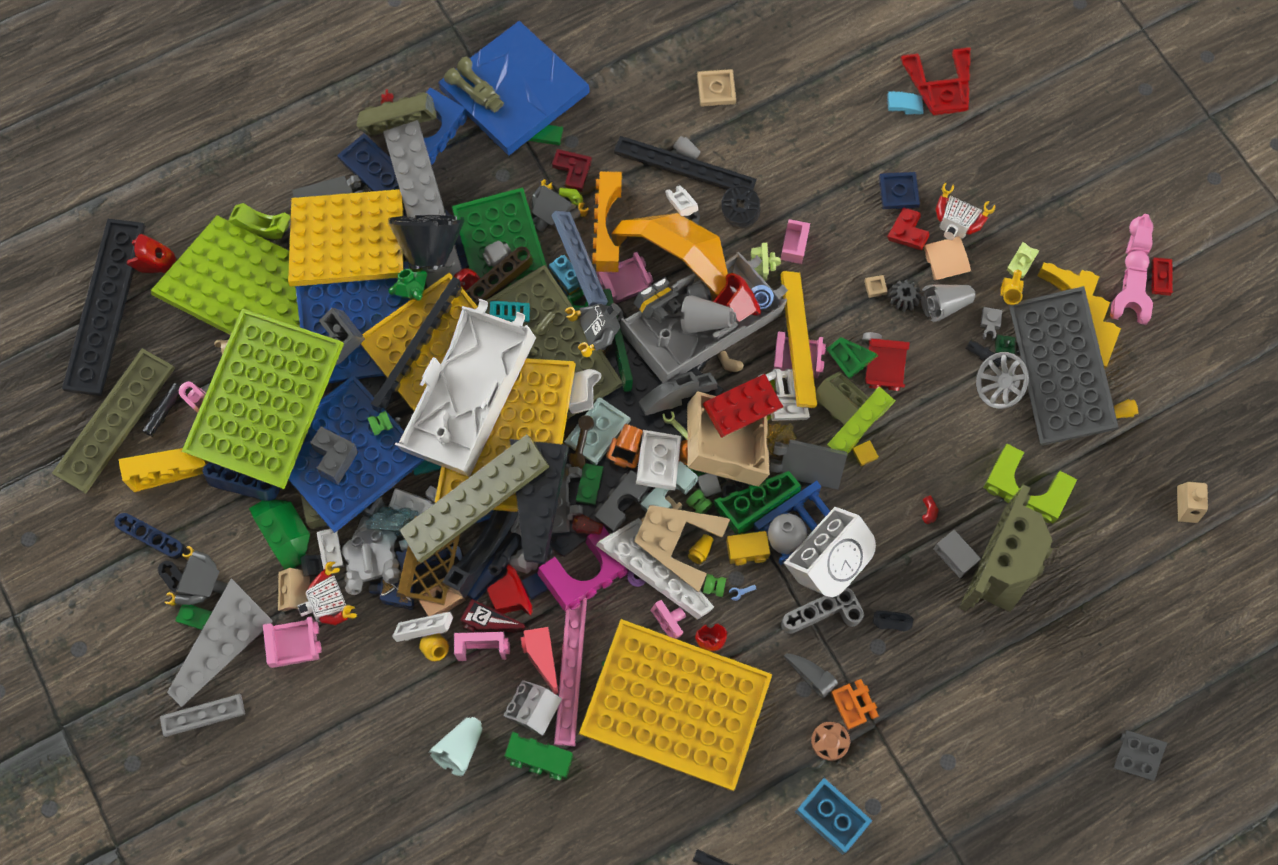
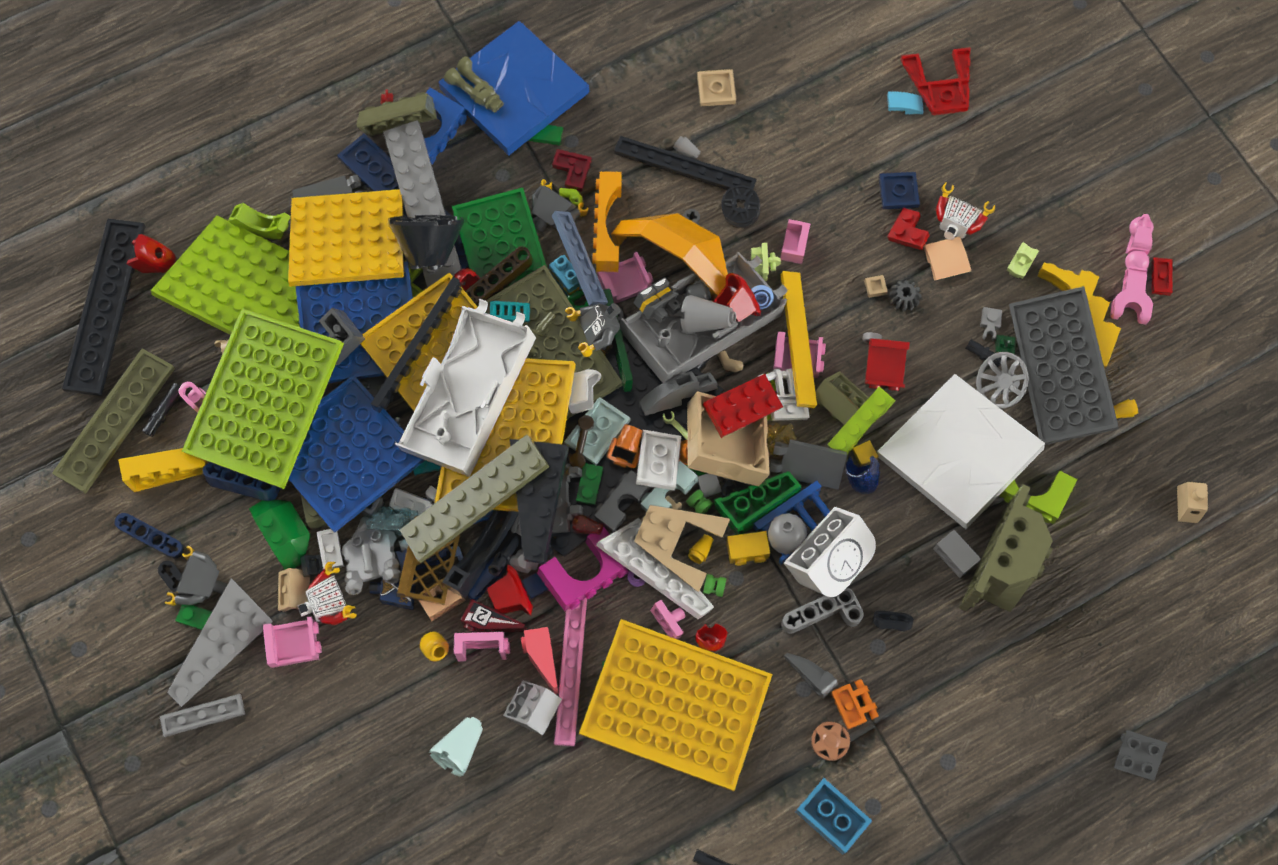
dark grey brick [310,427,358,485] -> none
bright green wheel [367,411,393,436] -> none
green rock [388,269,427,301] -> none
white plate [393,612,453,642] -> none
light grey head [482,241,512,268] -> none
green wedge [505,732,573,781] -> none
white hinge [666,185,698,217] -> none
light blue hand [729,585,756,601] -> none
green wing [827,337,879,379] -> none
light grey cone [921,285,976,322] -> none
red arm [922,495,939,524] -> none
yellow piece [1000,270,1024,305] -> none
none -> clear blue piece [846,456,880,495]
none -> white tile [877,374,1045,529]

